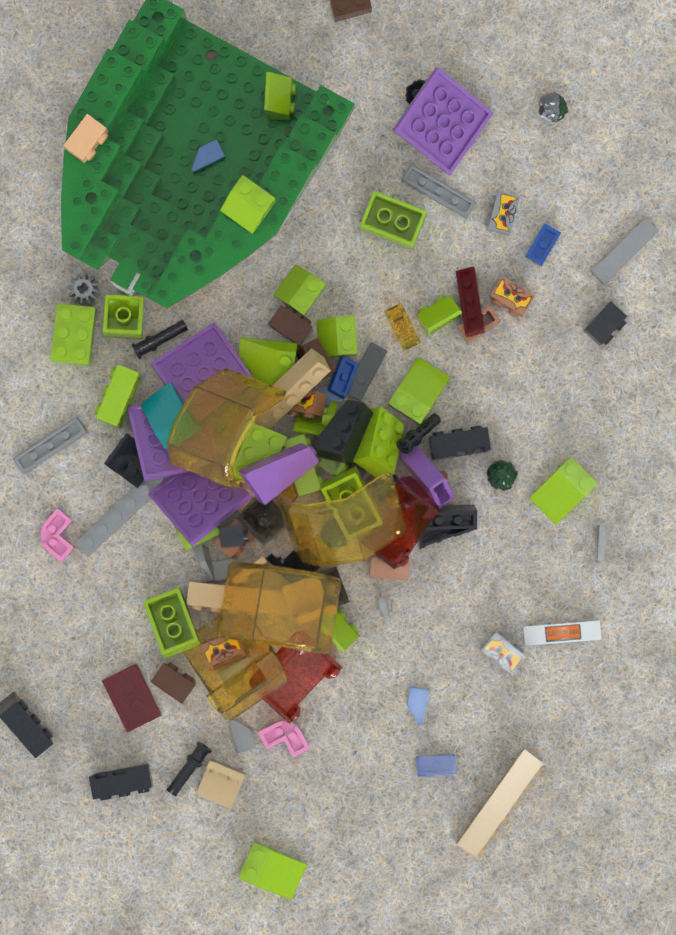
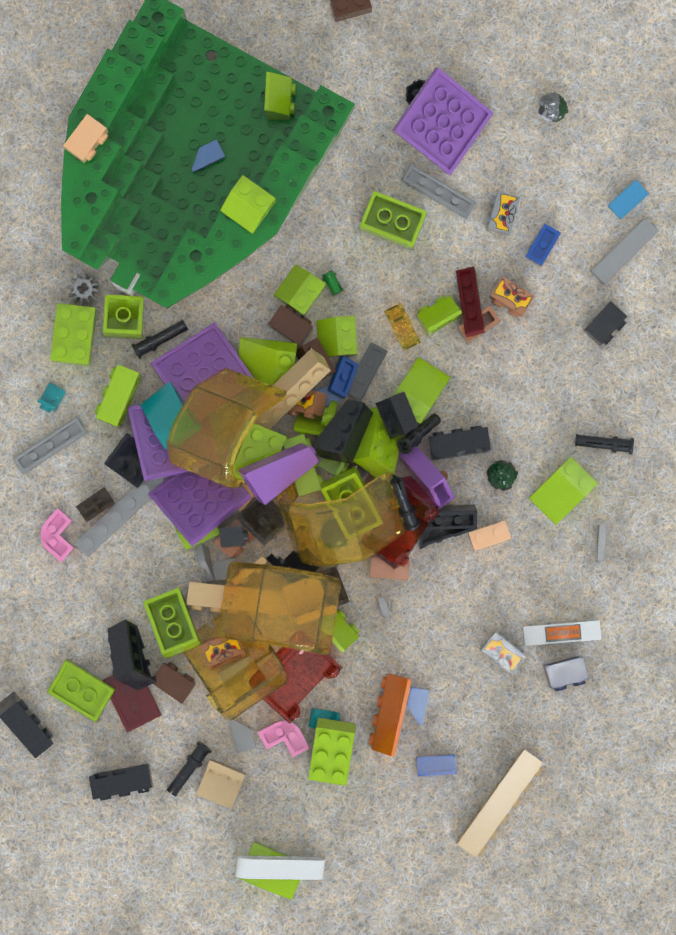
none -> teal bracket [37,382,66,413]
none -> lime tile [47,659,116,722]
none -> dark brown hips [76,487,115,523]
none -> black wedge [107,619,157,691]
none -> white beam [235,855,325,880]
none -> teal bracket [308,708,341,728]
none -> lime brick [308,718,356,786]
none -> green pin [322,270,343,296]
none -> orange slope [368,673,412,757]
none -> black bracket [375,392,418,439]
none -> black pin [390,477,421,531]
none -> light nougat brick [467,521,511,551]
none -> brick [543,656,589,691]
none -> black pin [575,434,634,455]
none -> dark azure tile [608,180,649,220]

